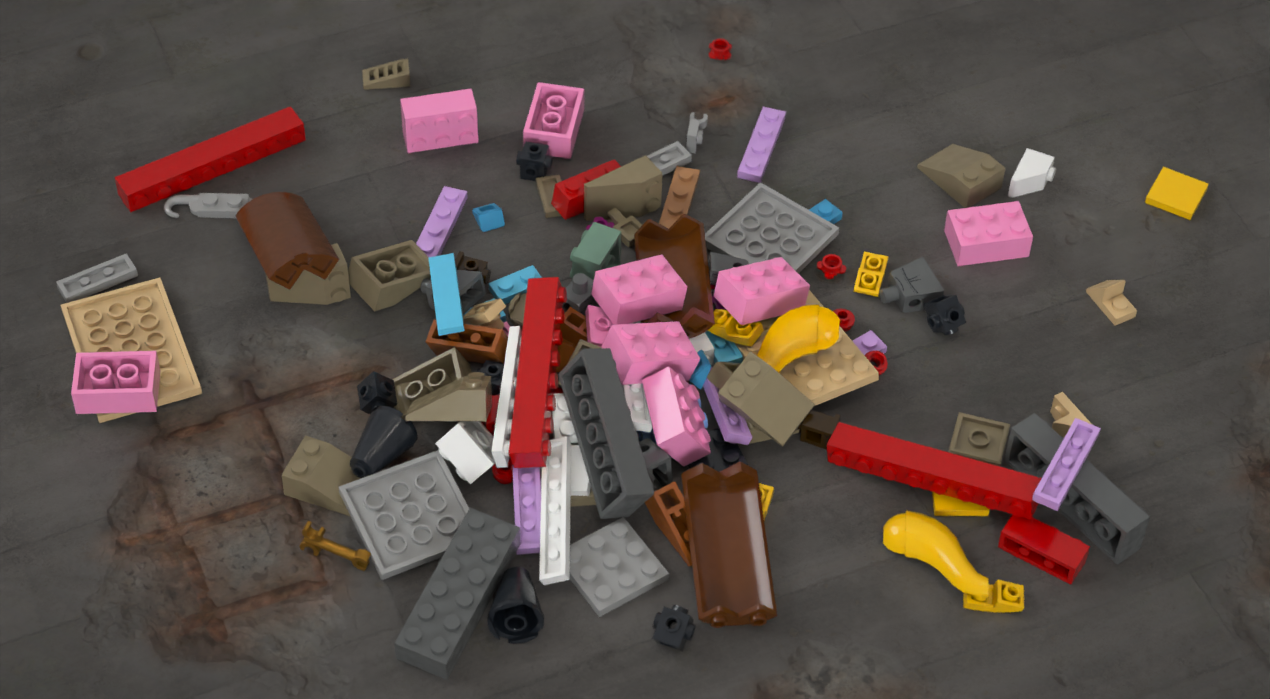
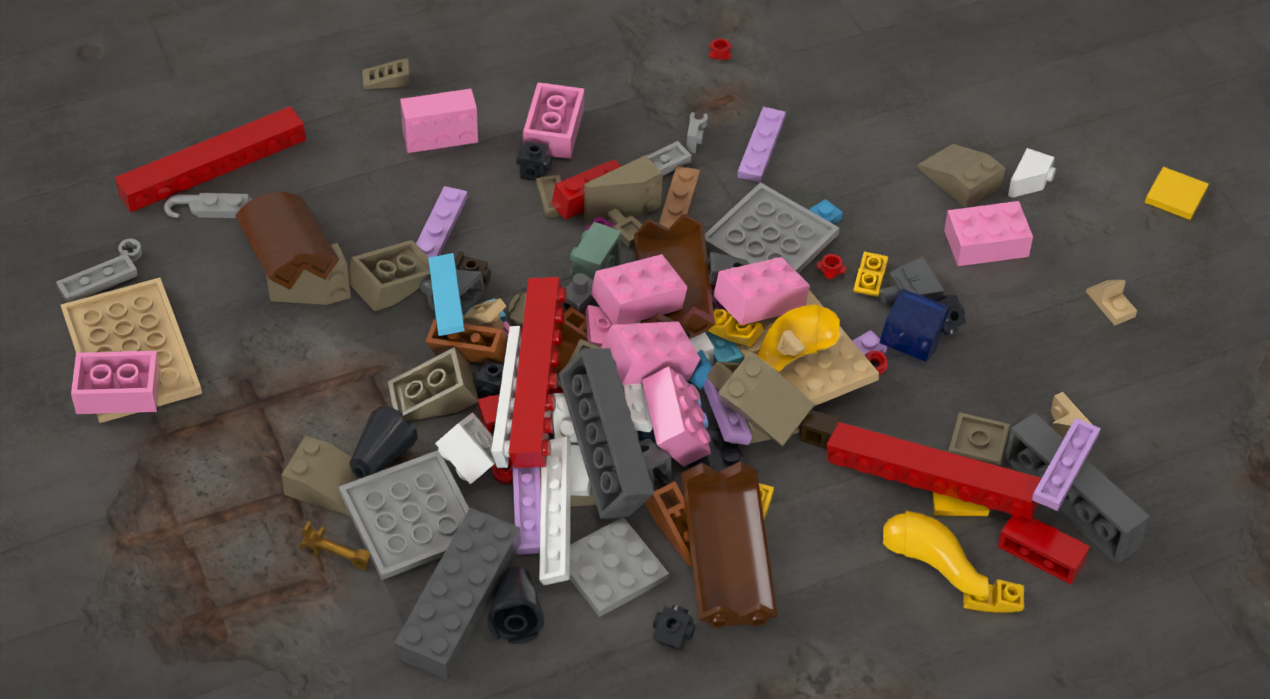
black brick [357,371,397,414] -> none
dark tan slope [405,372,492,421] -> none
dark azure slope [472,203,505,232] -> none
medium azure plate [489,265,542,304] -> none
red plate [833,309,855,332] -> none
none -> light grey bush [118,238,142,262]
none -> tan tile [776,329,805,356]
none -> clear blue slope [879,288,949,362]

